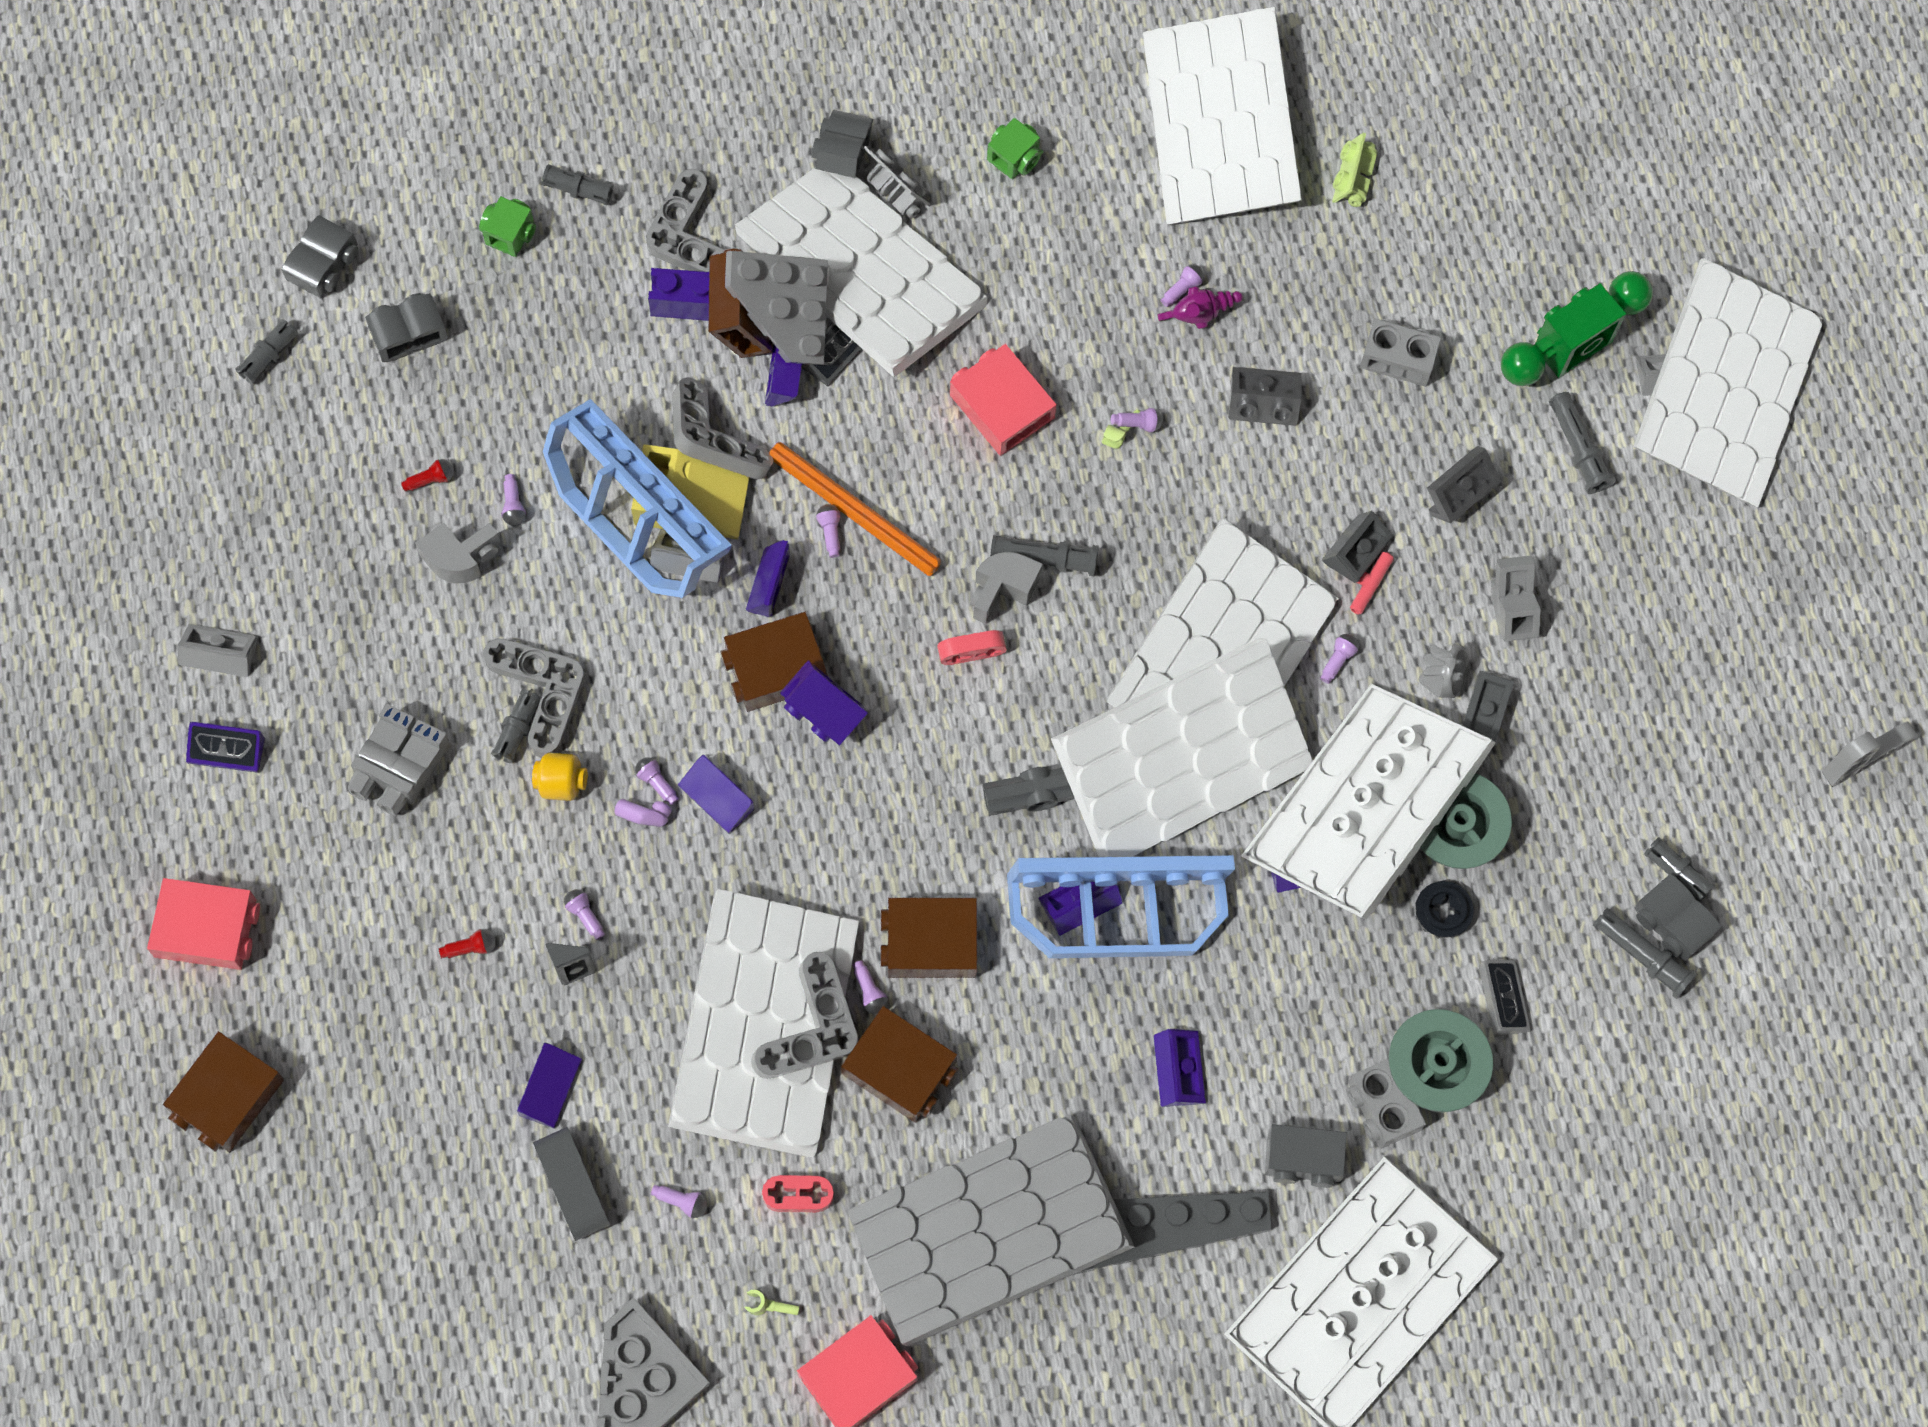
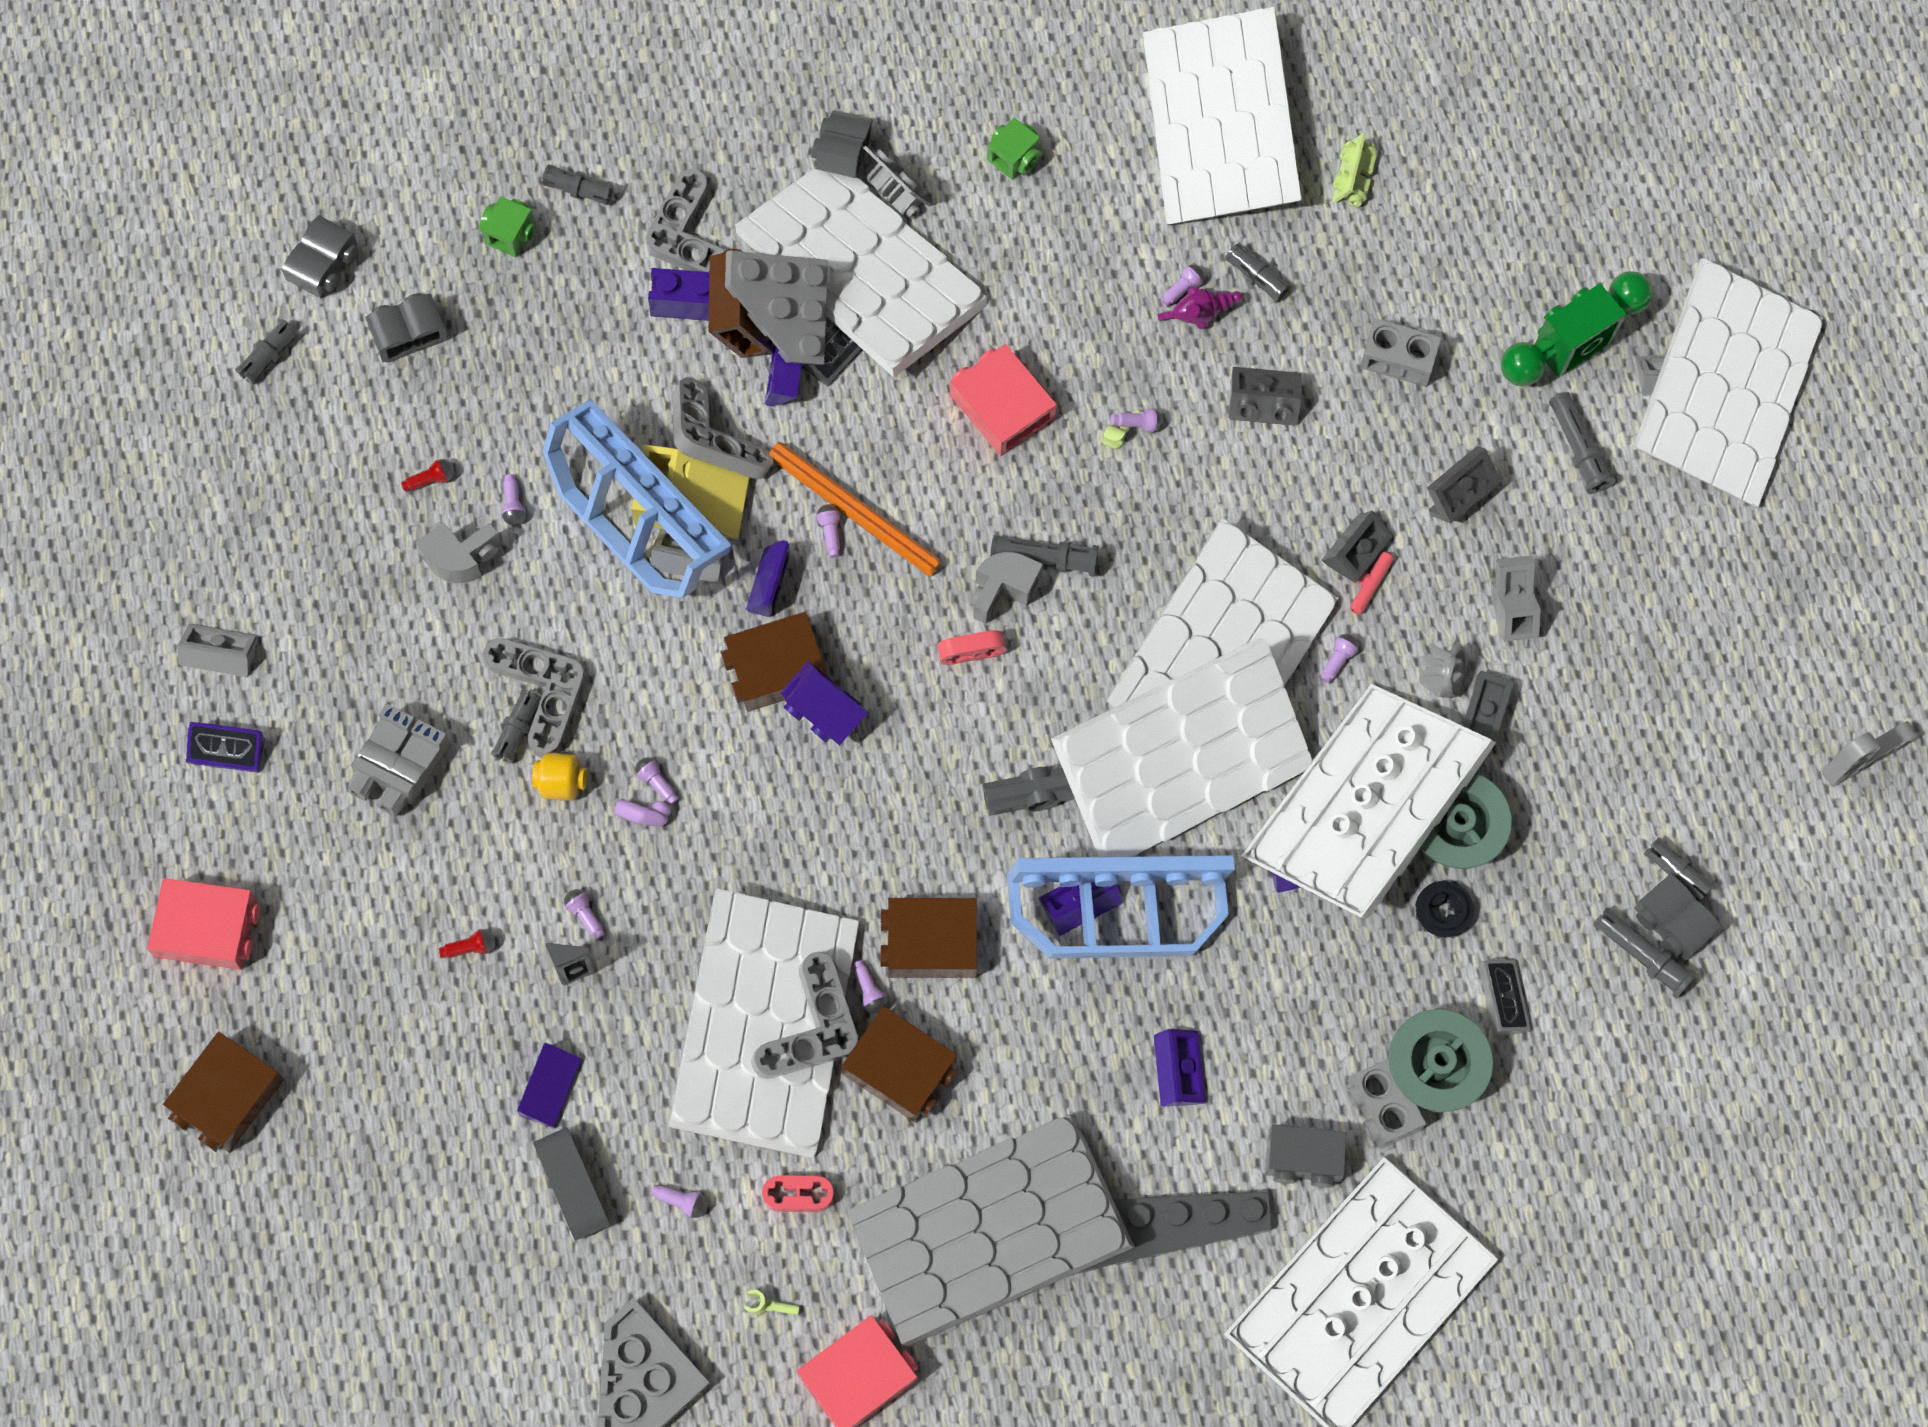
dark purple slope [678,755,755,834] -> none
none -> dark grey pin [1225,243,1291,303]

